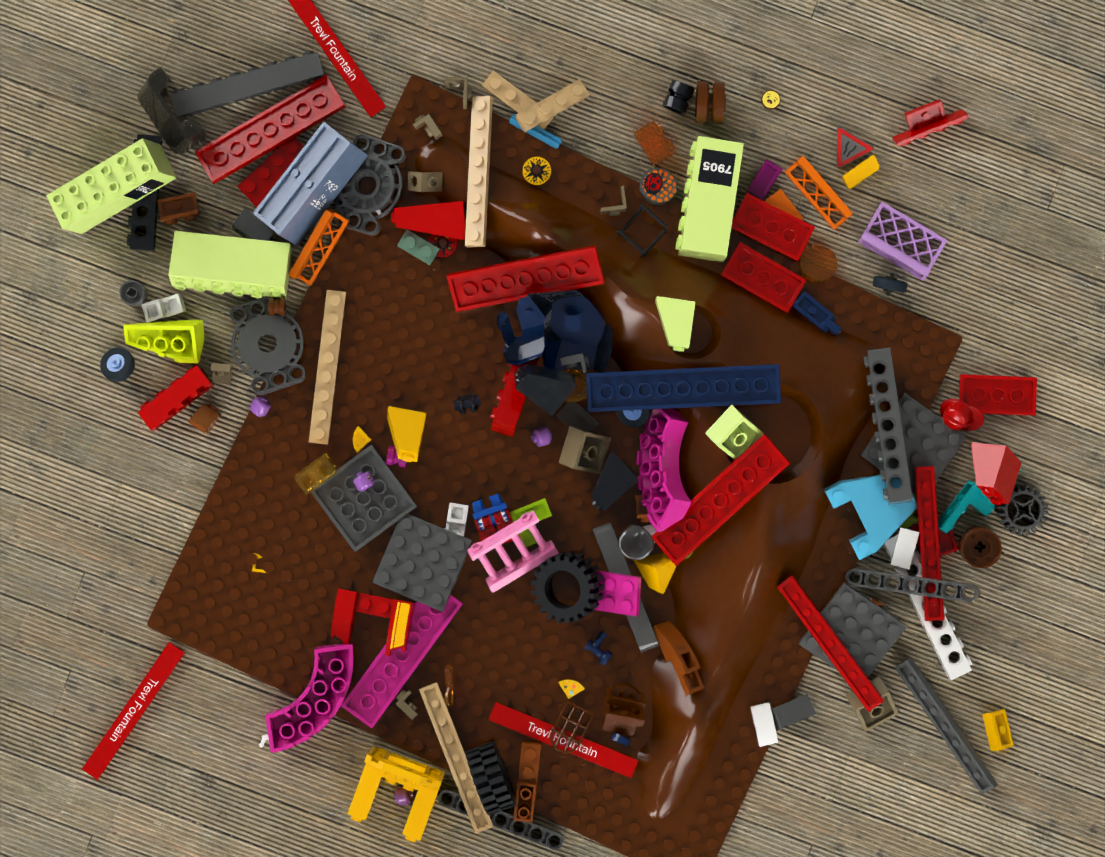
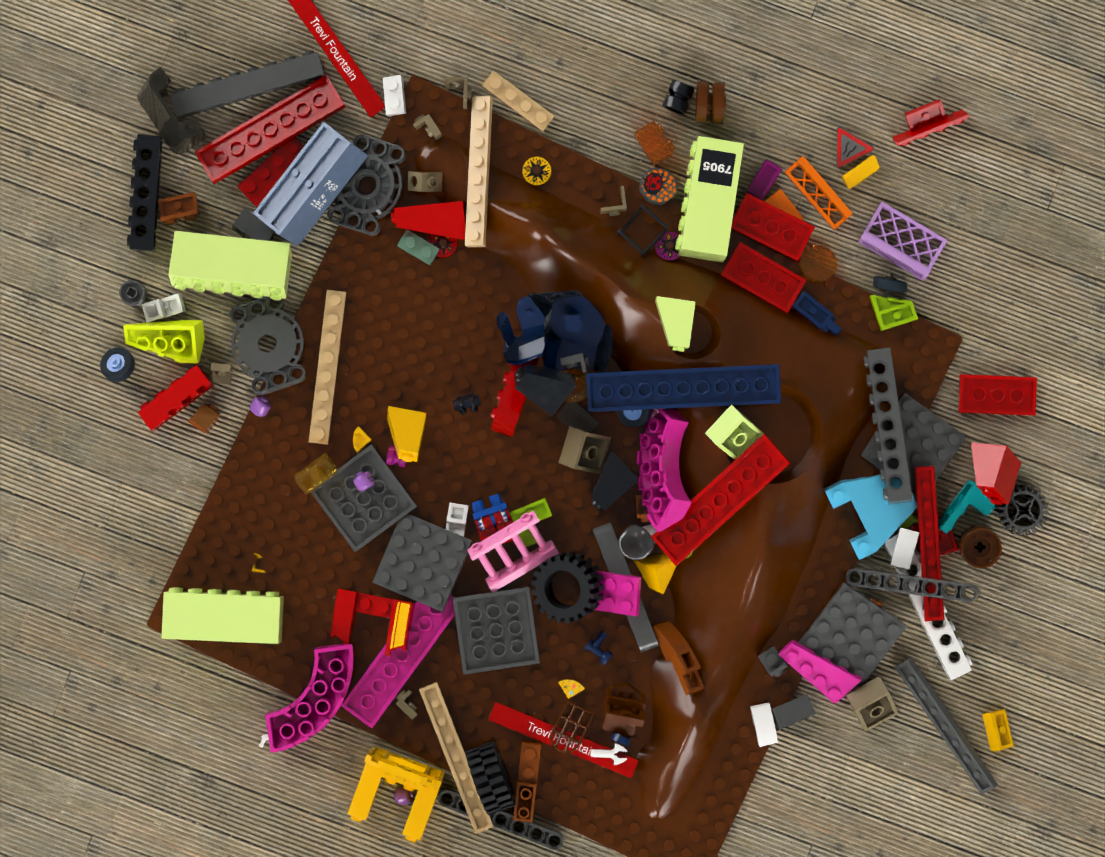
yellowish green brick [46,138,177,234] -> none
red tile [82,642,186,780] -> none
reddish brown wheel [268,297,286,316] -> none
orange fence [288,208,350,286] -> none
clear orange piece [444,666,454,707] -> none
red plate [446,245,605,312] -> none
dark azure axle [509,114,562,149] -> none
tan plate [515,79,590,132] -> none
medium lavender piece [531,426,552,447] -> none
light yellow tile [761,90,781,110] -> none
red tile [777,575,885,712] -> none
red piece [940,398,984,431] -> none
none -> yellowish green brick [161,587,284,644]
none -> white plate [383,75,406,116]
none -> dark grey plate [452,586,540,675]
none -> white bar [590,743,628,765]
none -> piece [655,232,679,260]
none -> dark grey bracket [757,646,788,677]
none -> dark pink wing [779,640,862,704]
none -> lime wing [869,295,918,331]

